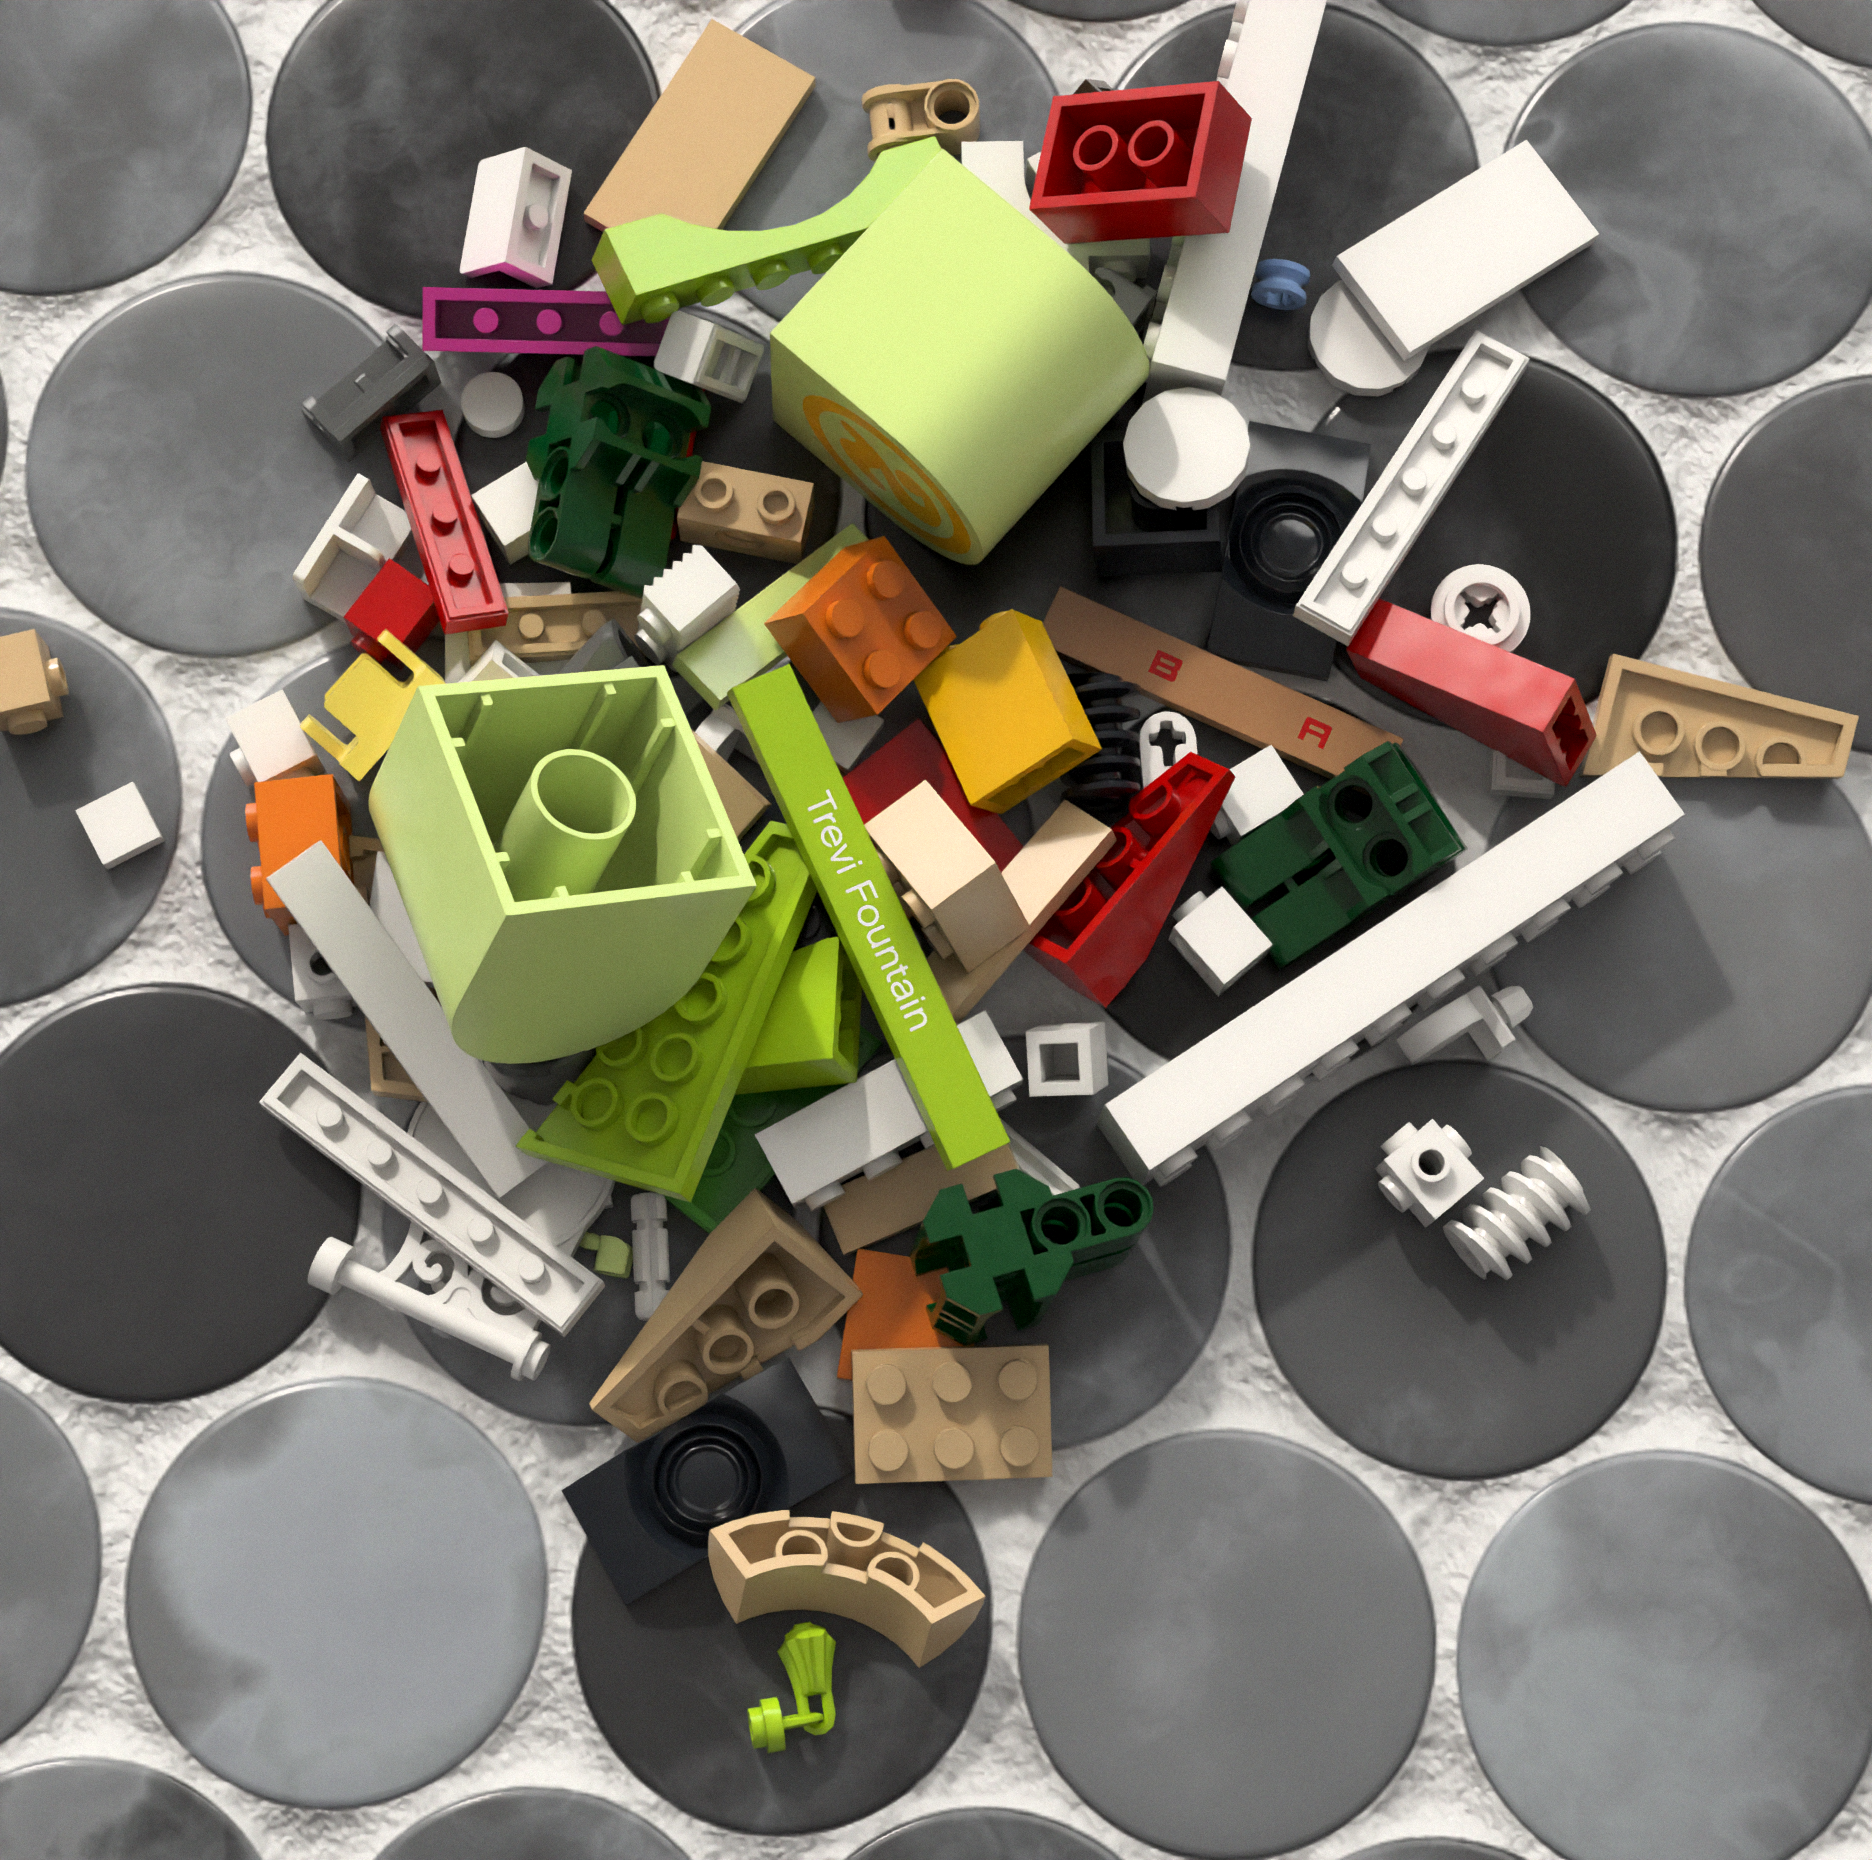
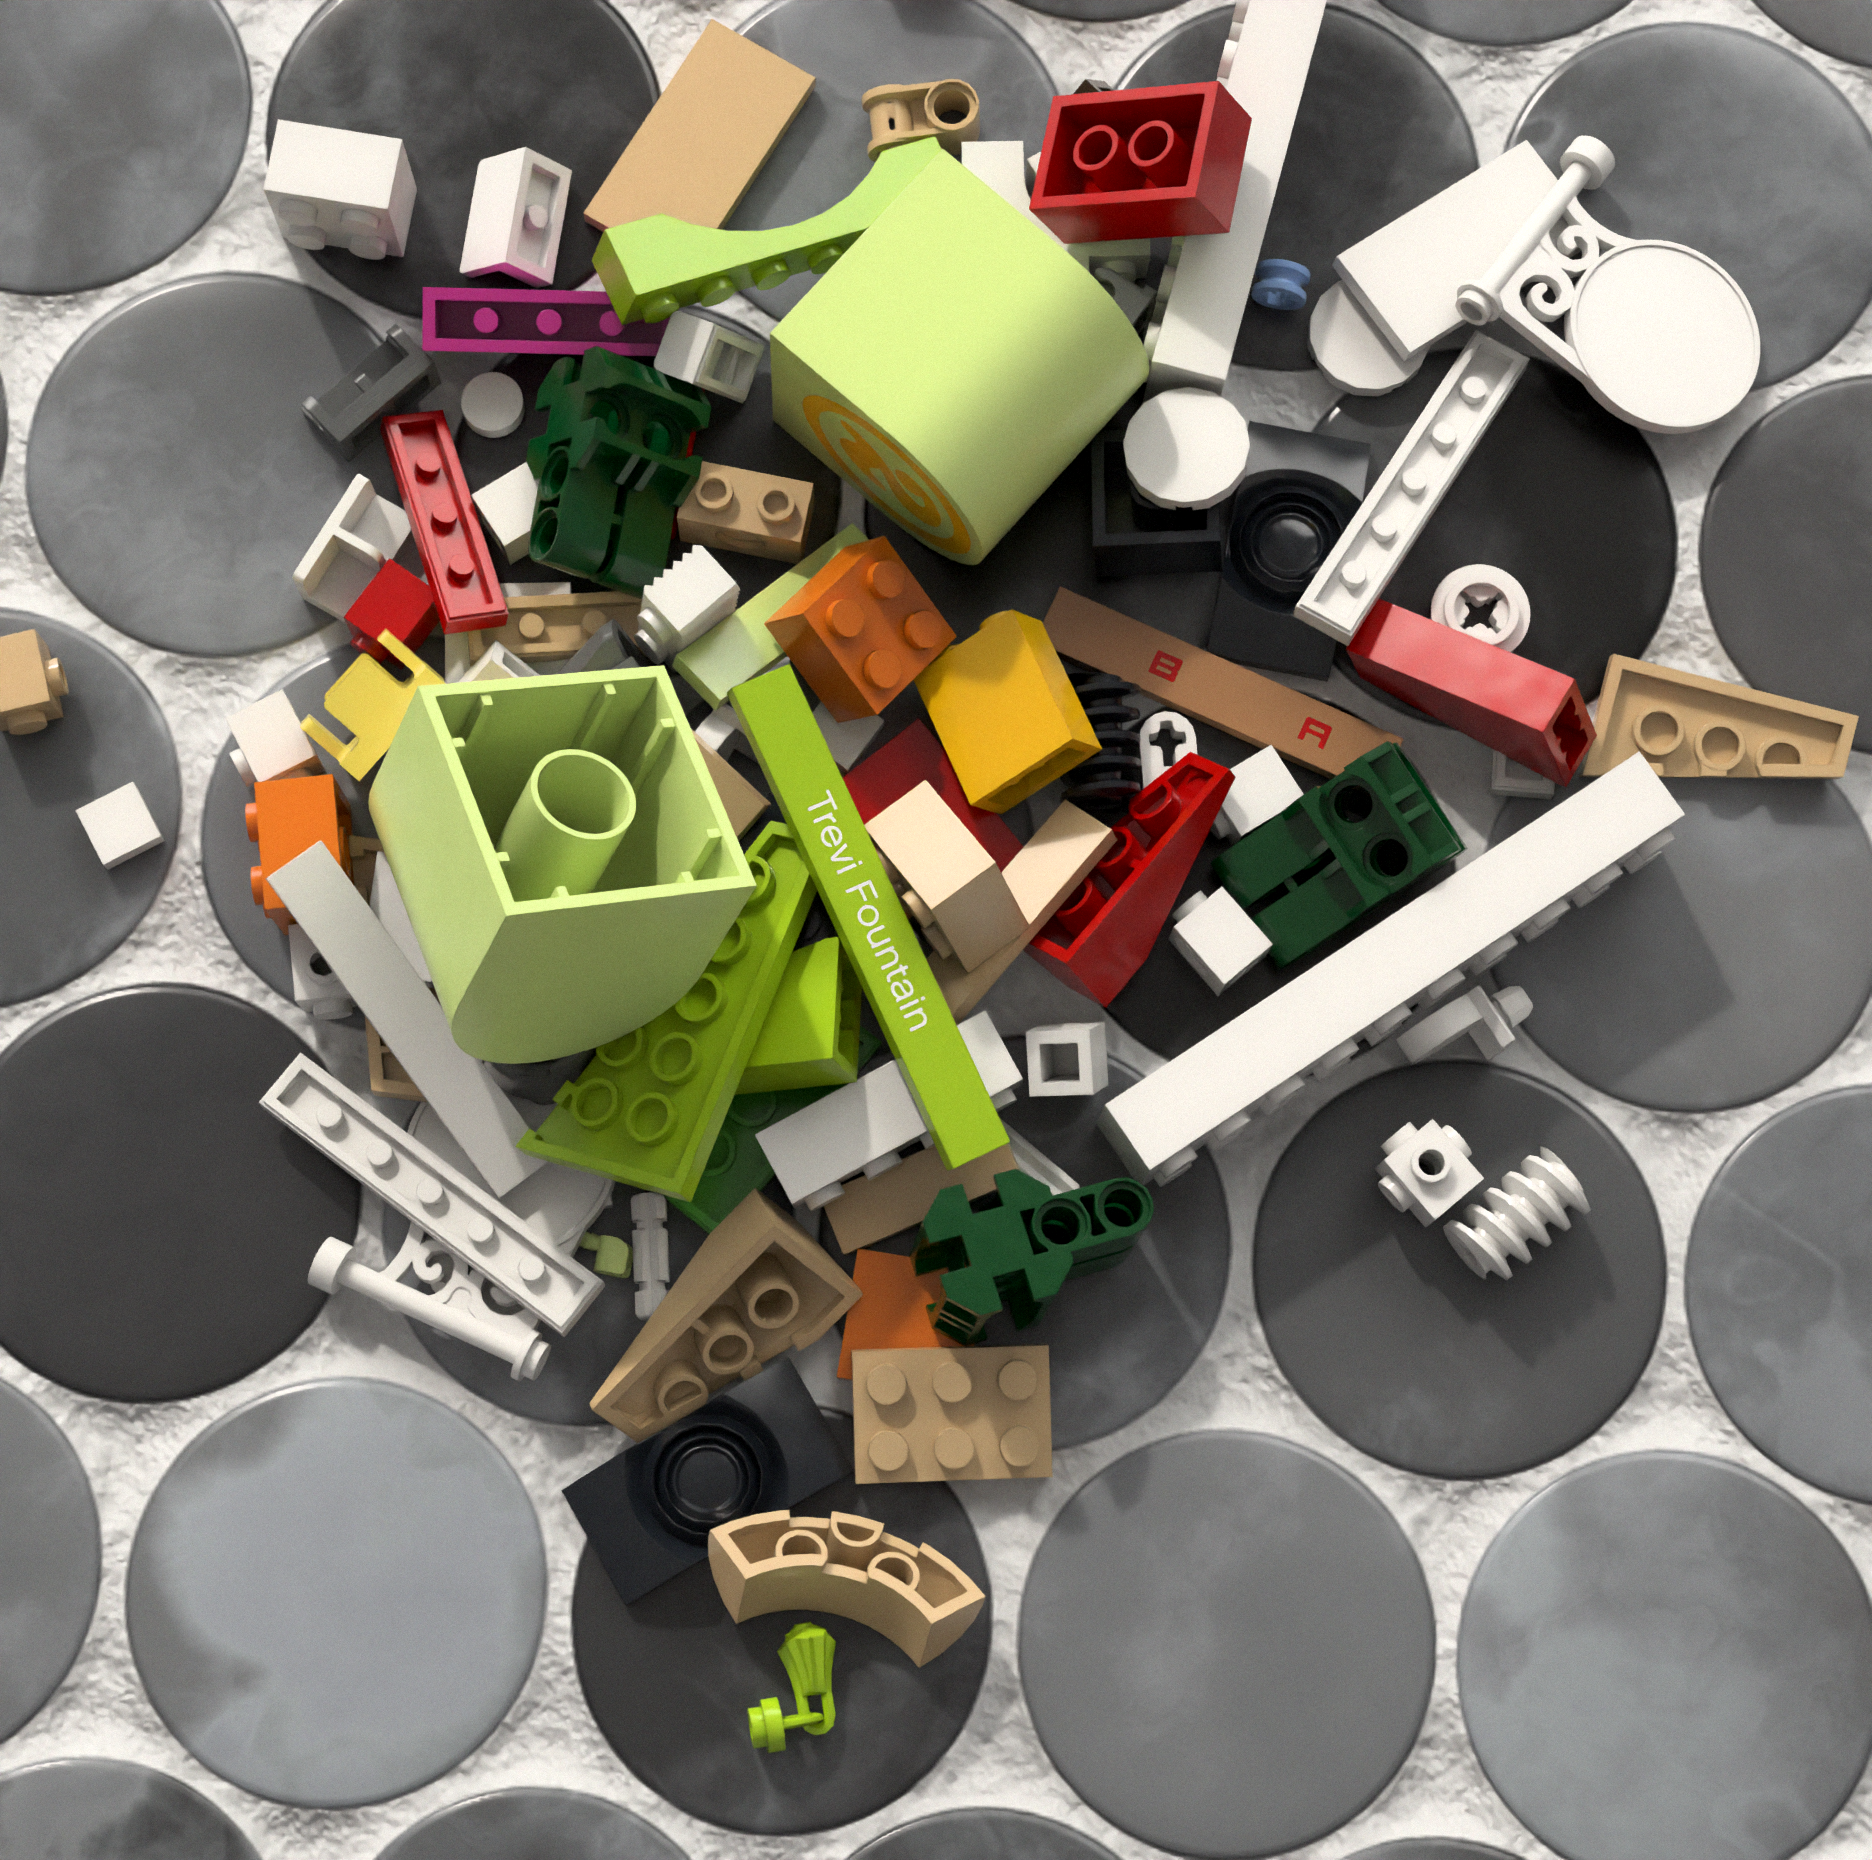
none -> white brick [263,119,417,260]
none -> white piece [1455,136,1760,434]

